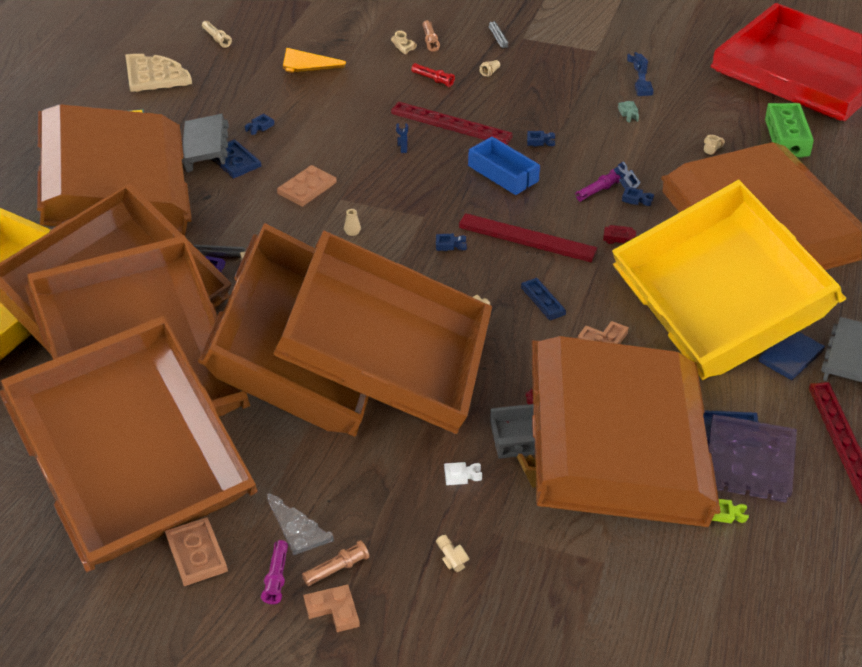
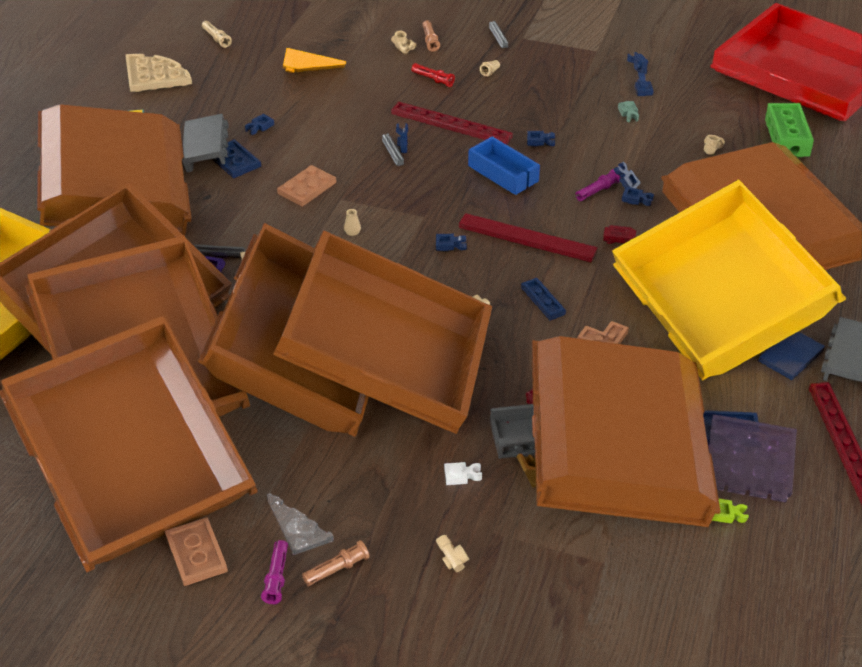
nougat plate [303,584,360,632] -> none
none -> dark grey axle [382,133,404,166]

